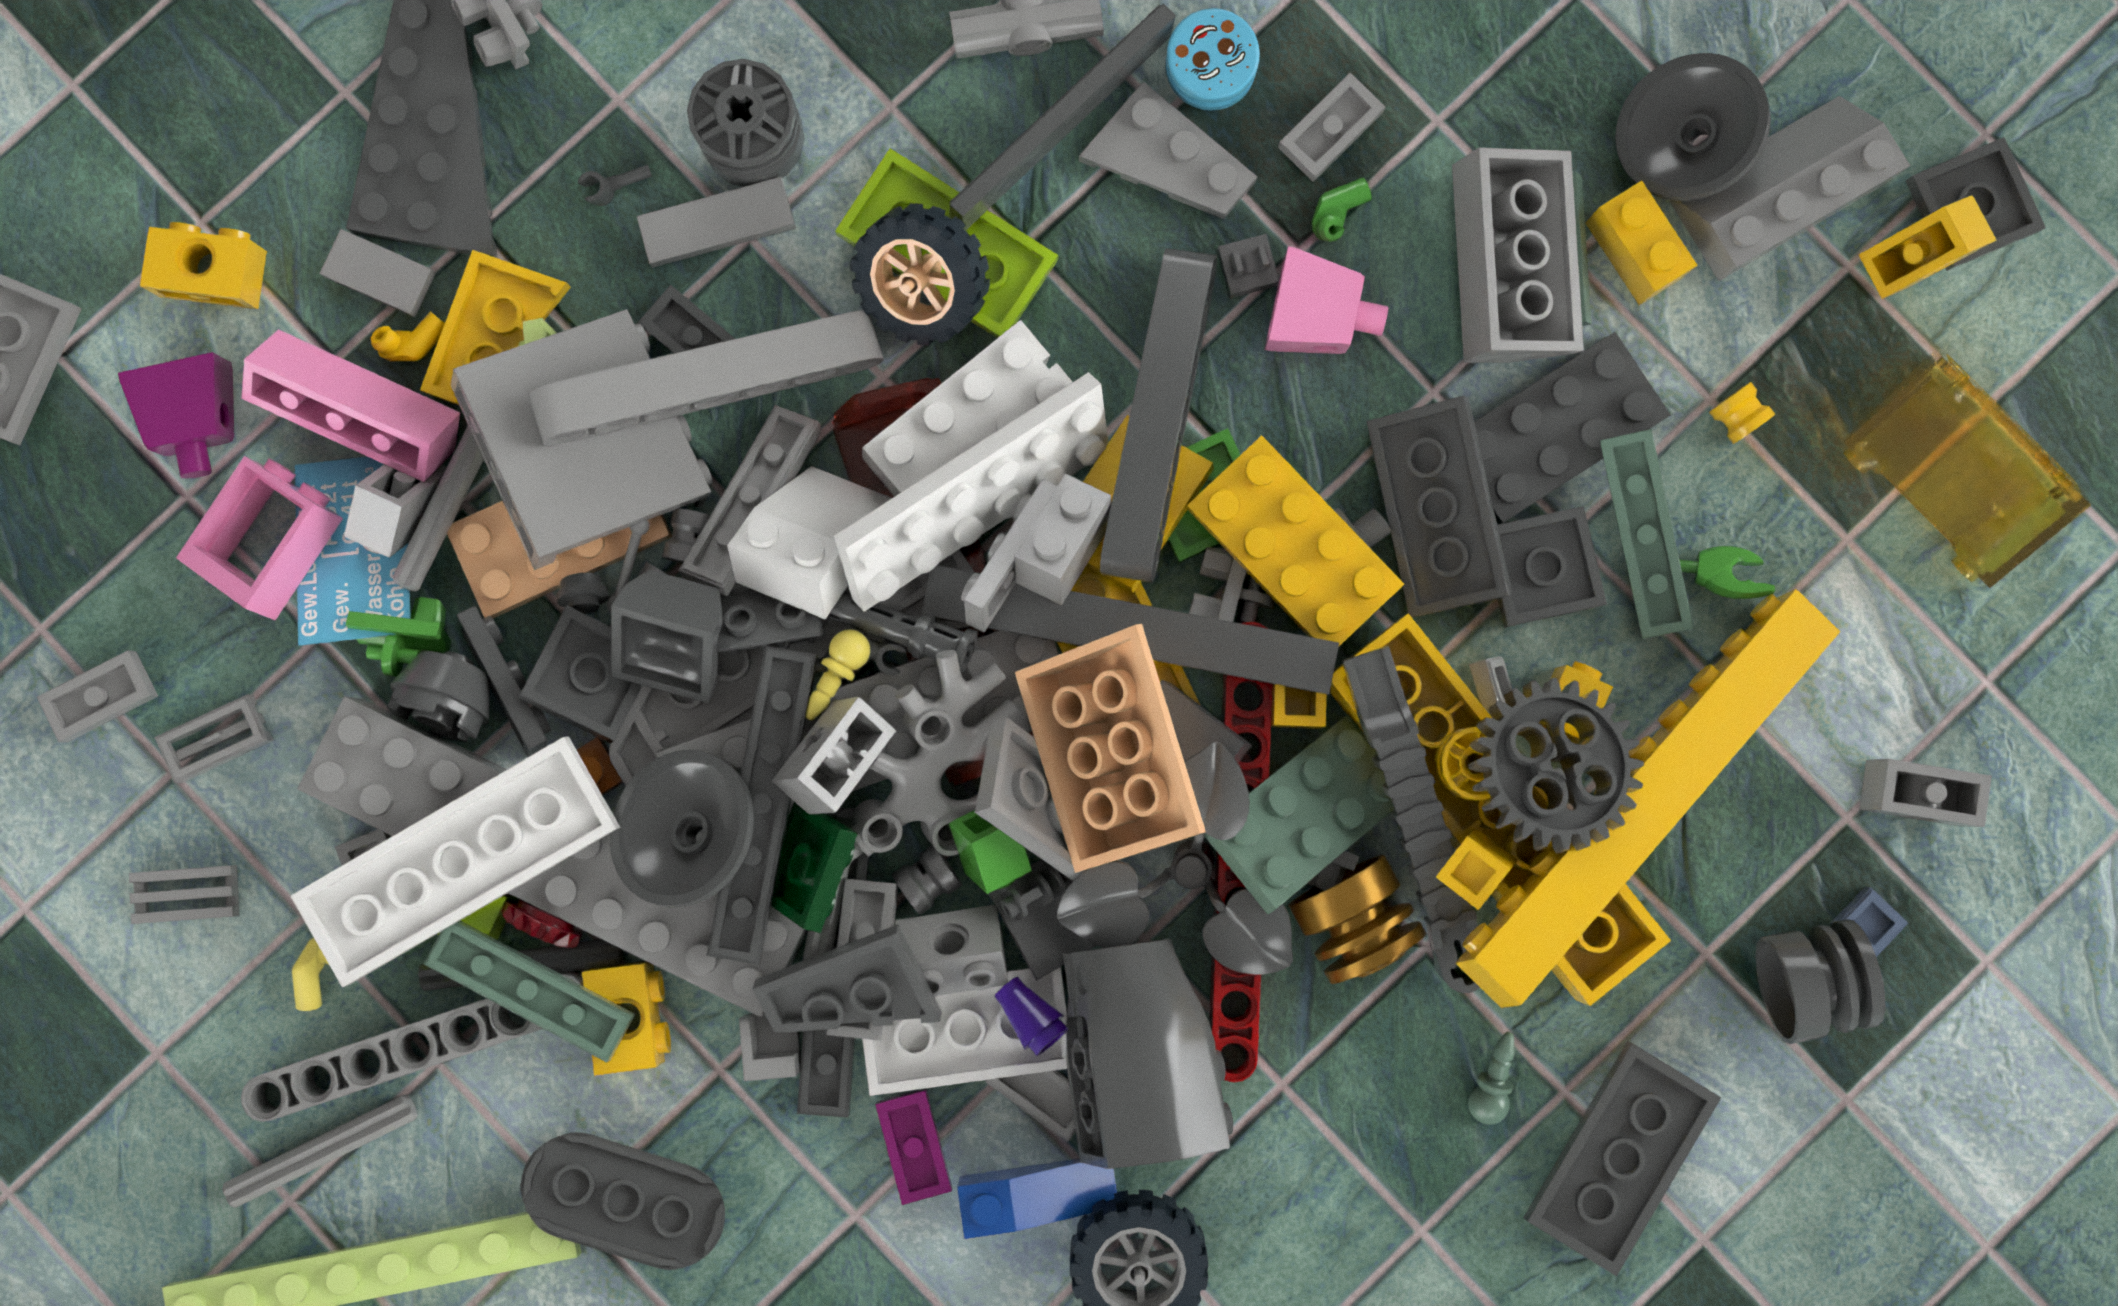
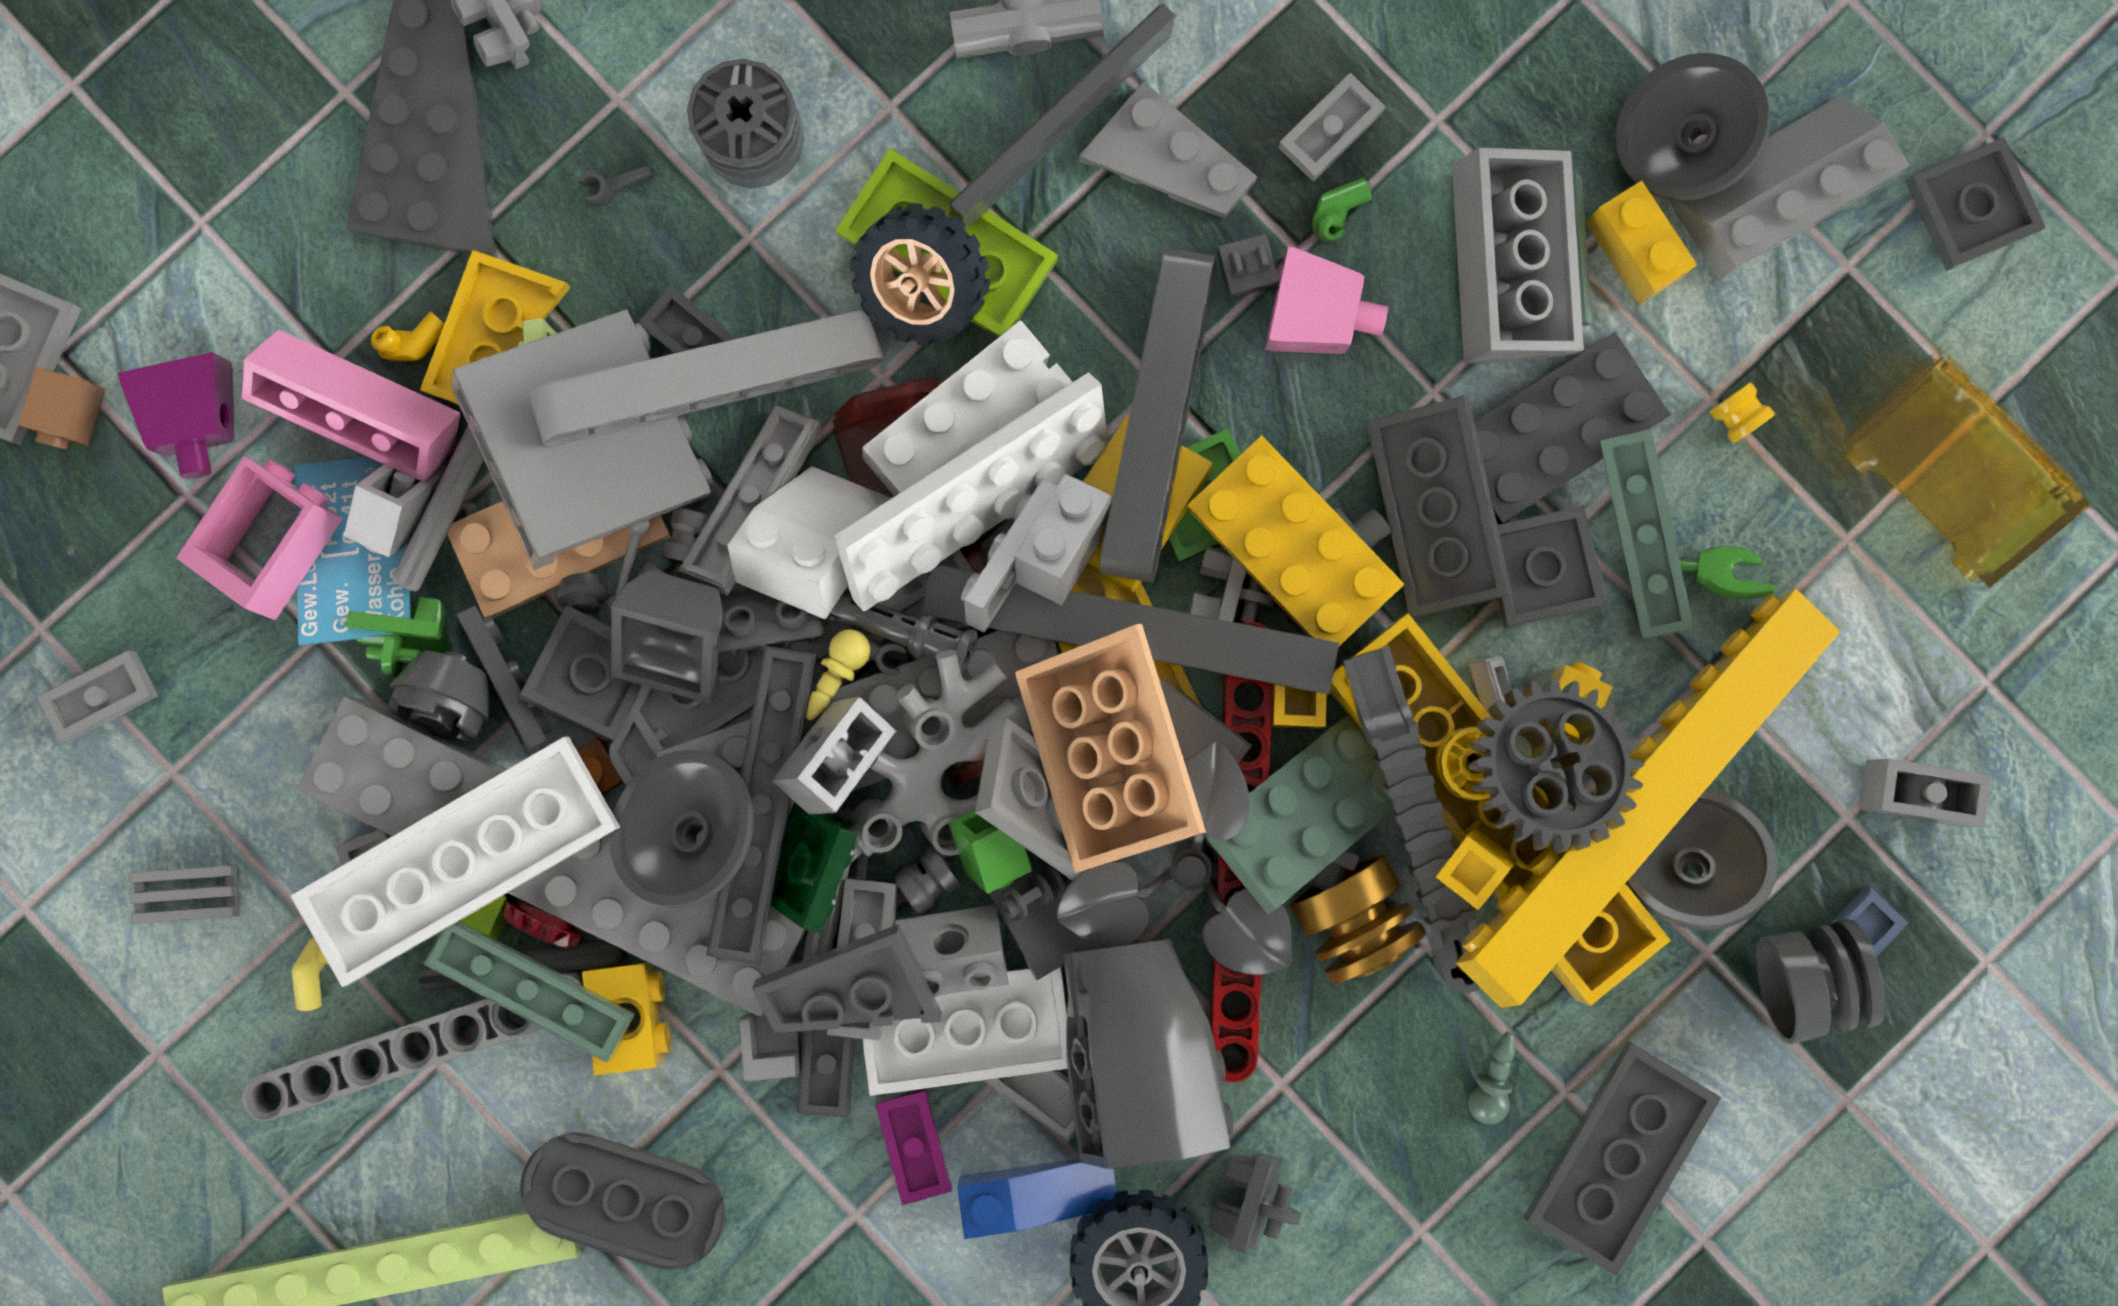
yellow brick [140,222,267,309] -> none
light grey tile [154,694,274,783] -> none
light grey axle [222,1095,418,1208] -> none
light grey tile [319,229,436,318] -> none
light grey tile [636,177,796,268] -> none
dark purple cone [994,976,1068,1056] -> none
medium azure head [1165,8,1260,111] -> none
yellow brick [1859,195,1996,299] -> none
none -> medium nougat brick [18,367,106,450]
none -> dark grey hips [1209,1155,1301,1253]
none -> dark grey dish [1625,790,1778,930]

